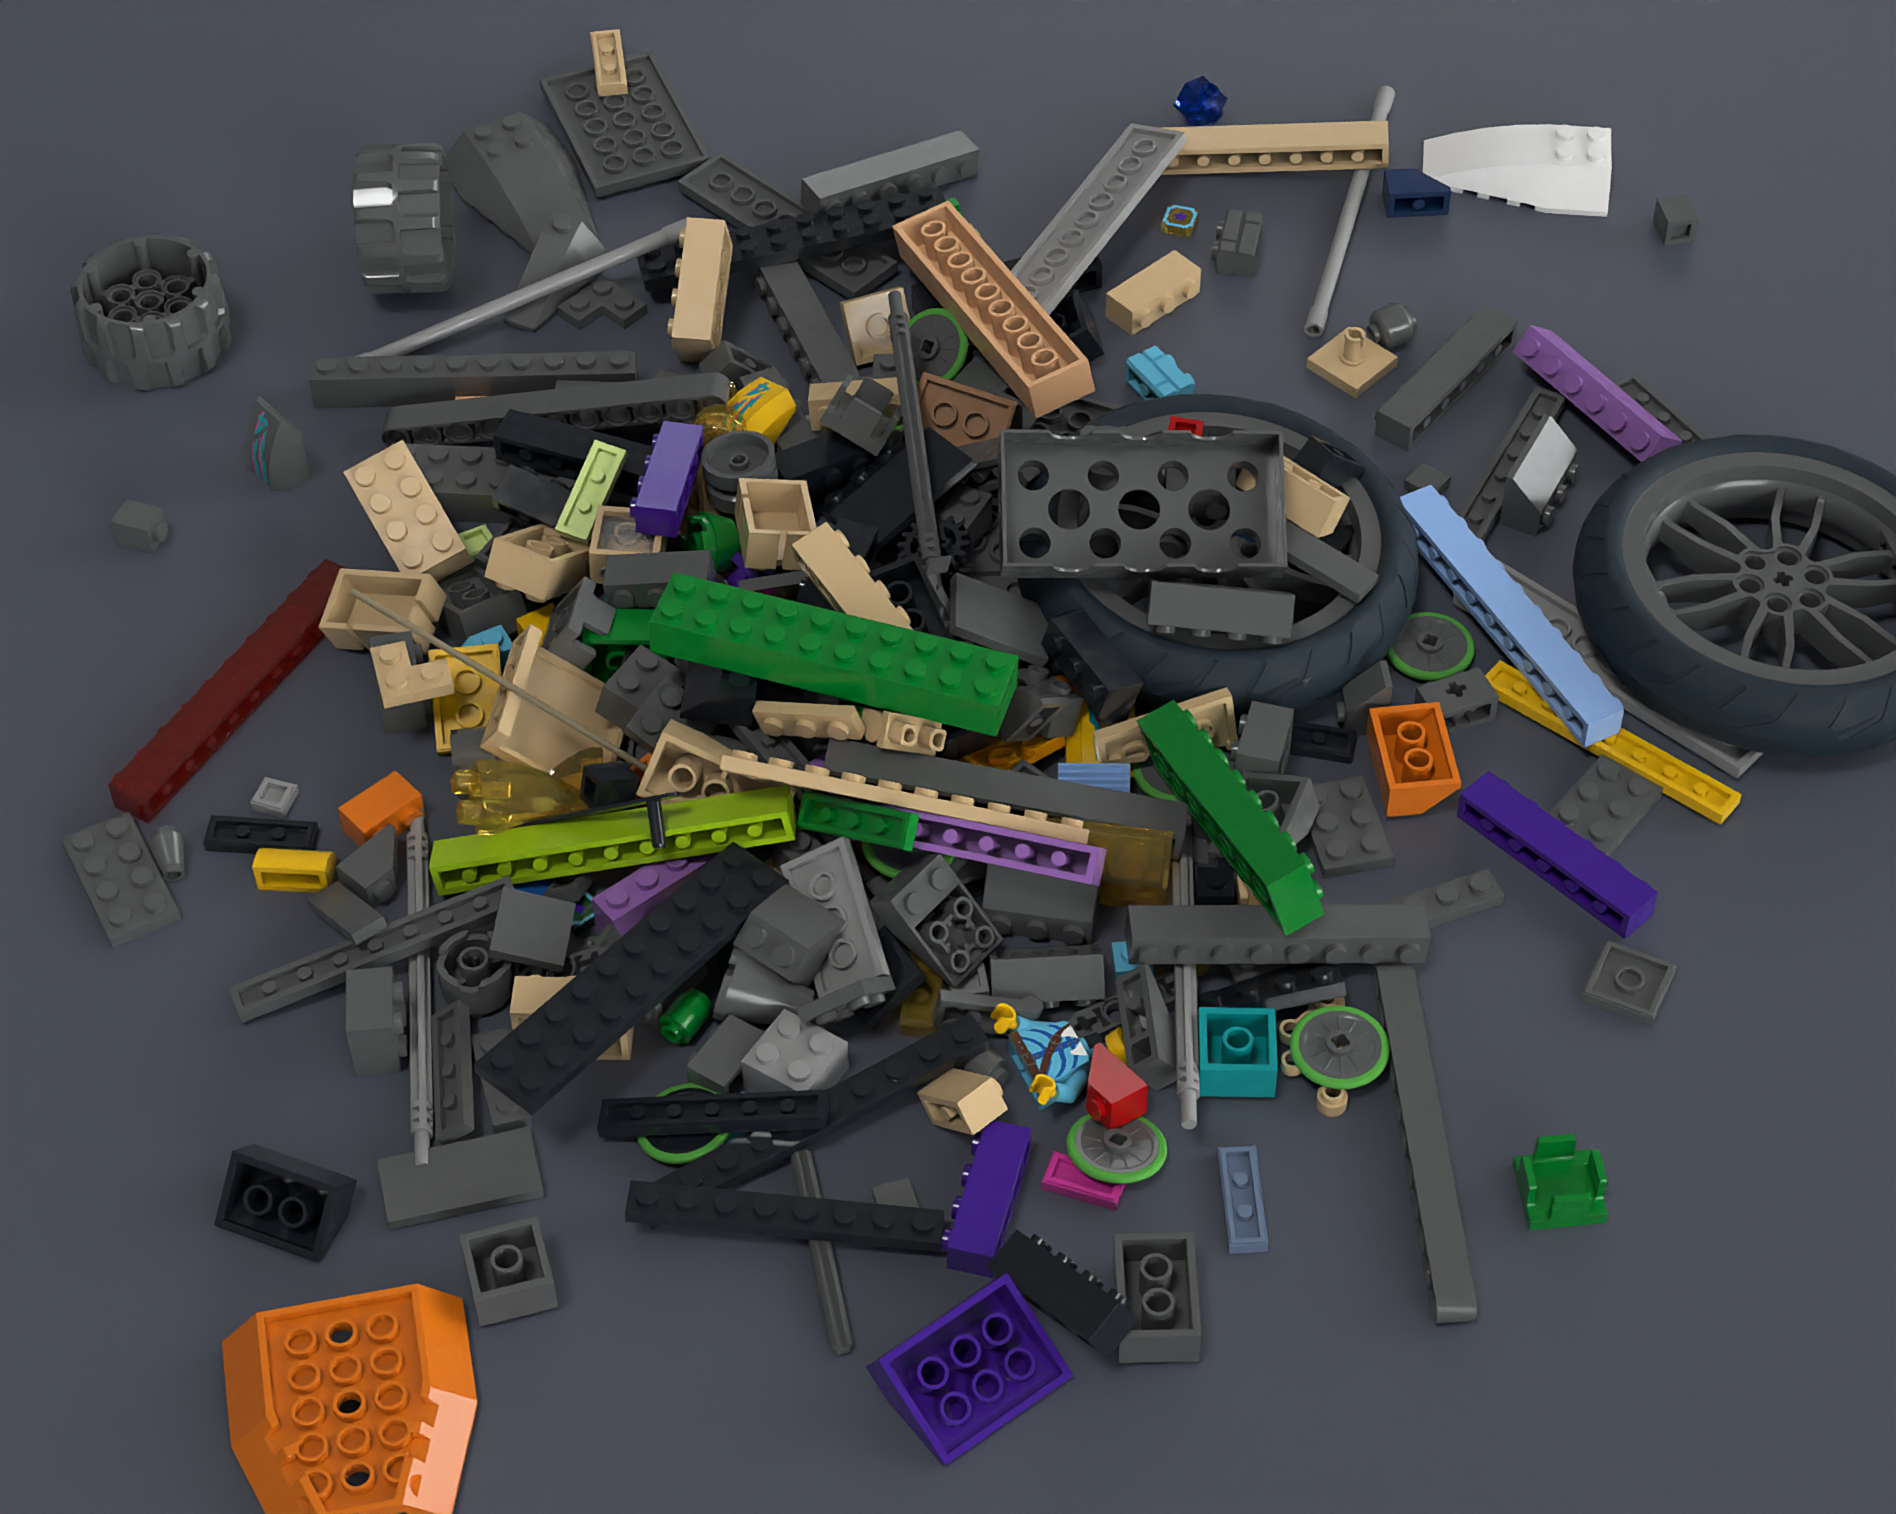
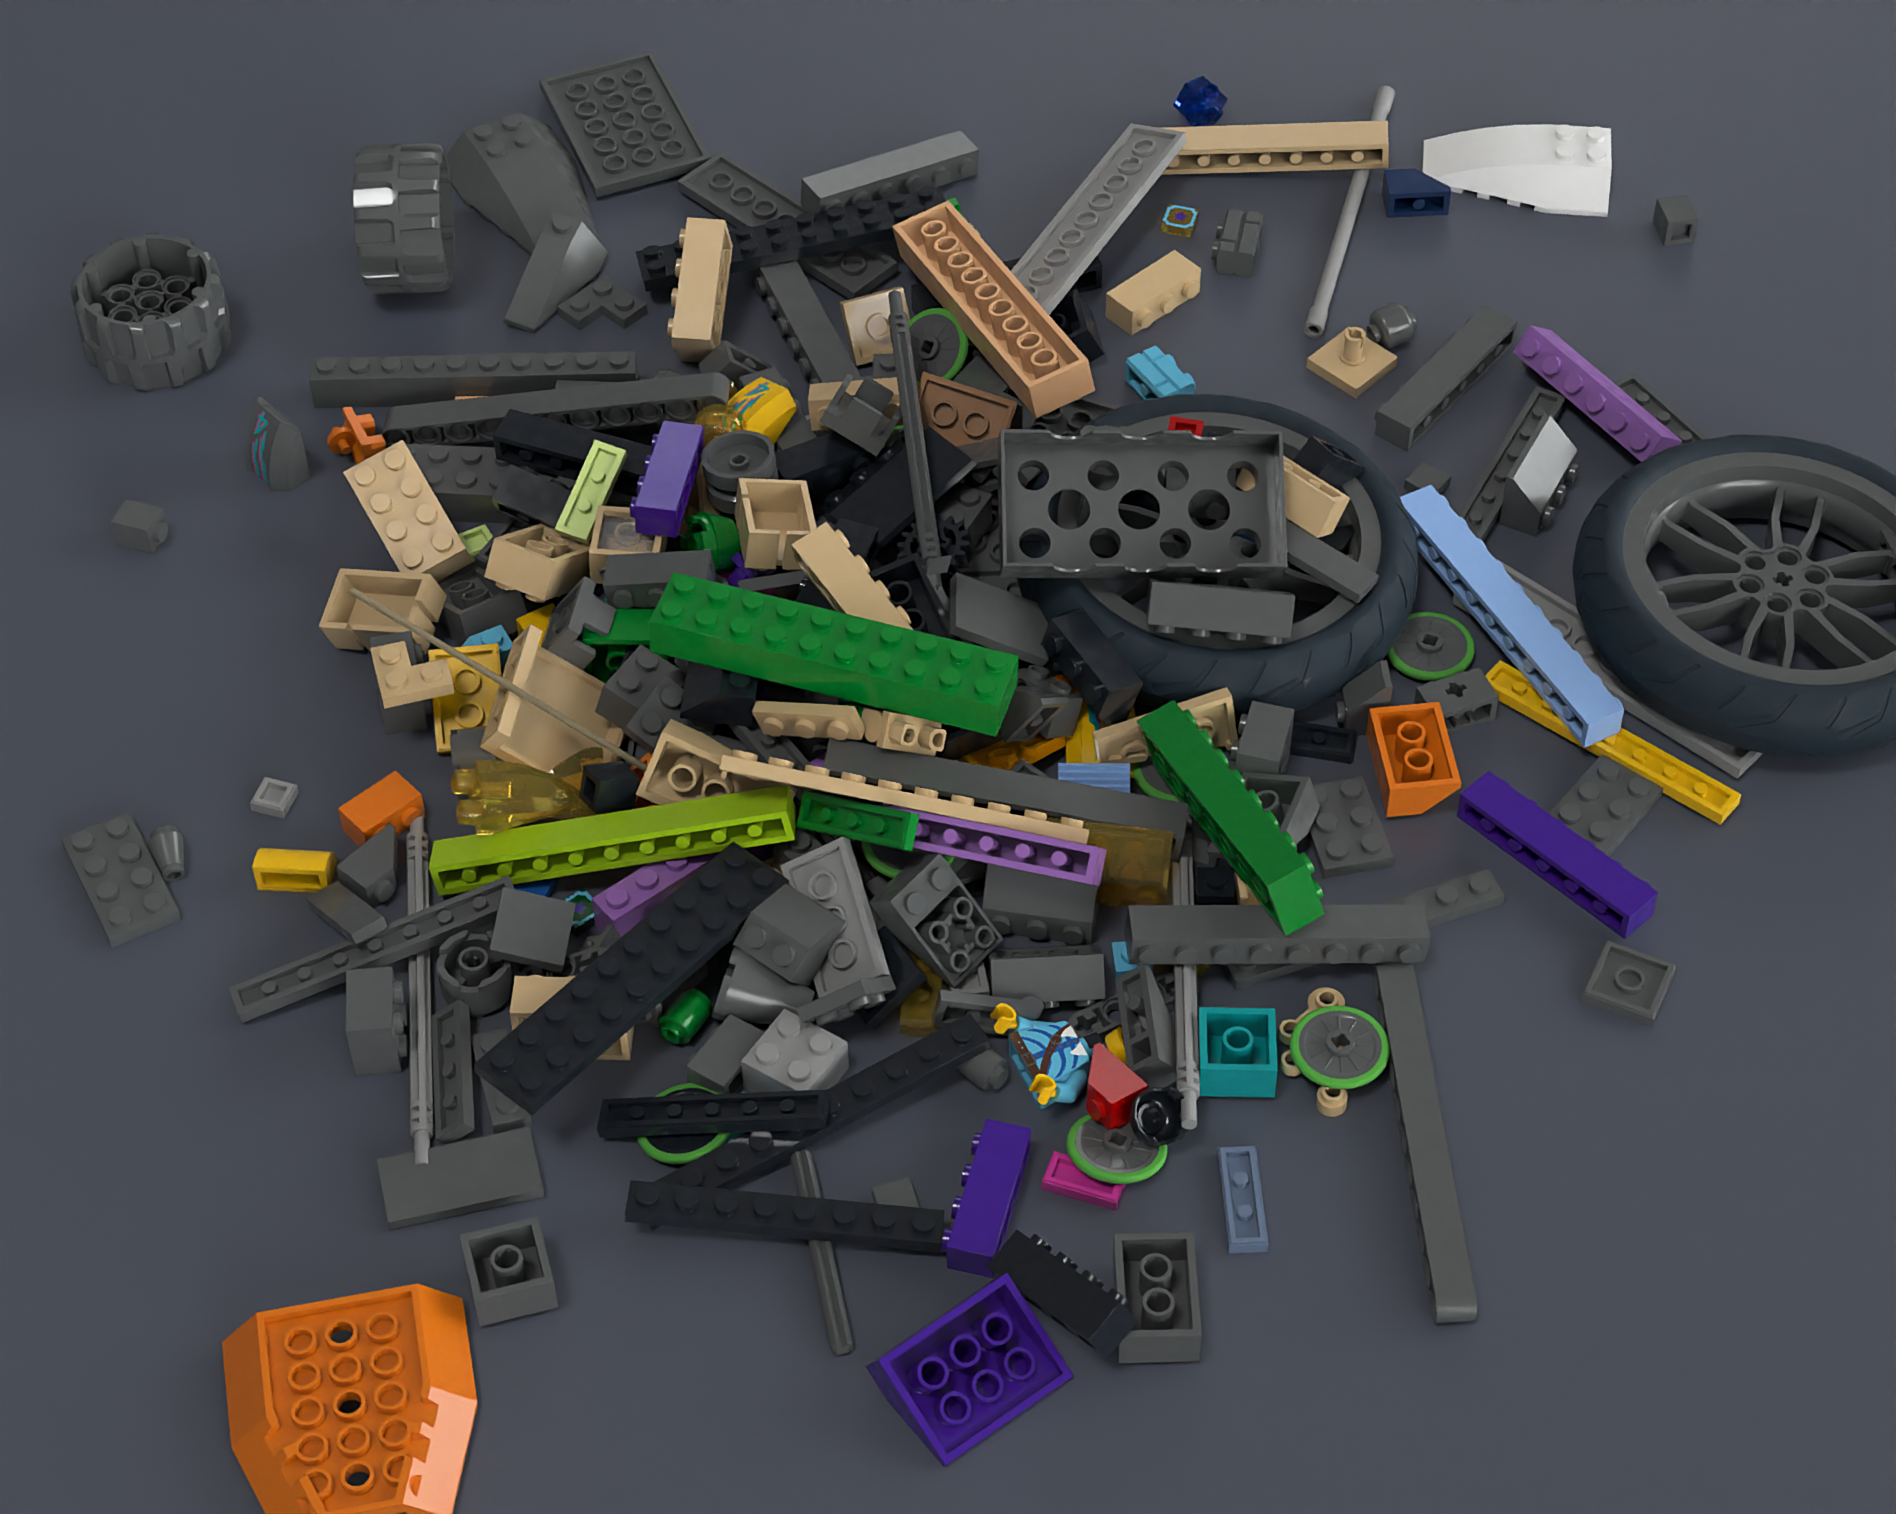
clear red brick [108,559,347,824] -> none
black tile [203,815,319,854] -> none
black slope [214,1144,357,1262] -> none
light grey piece [355,217,687,357] -> none
black piece [492,792,681,850] -> none
dark grey tile [543,873,593,902] -> none
tan tile [590,29,628,97] -> none
tan brick [917,1068,1008,1135] -> none
black wing [1197,963,1347,1019] -> none
green panel [1512,1134,1608,1231] -> none
none -> orange hips [326,406,386,465]
none -> black hair [1128,1086,1189,1146]

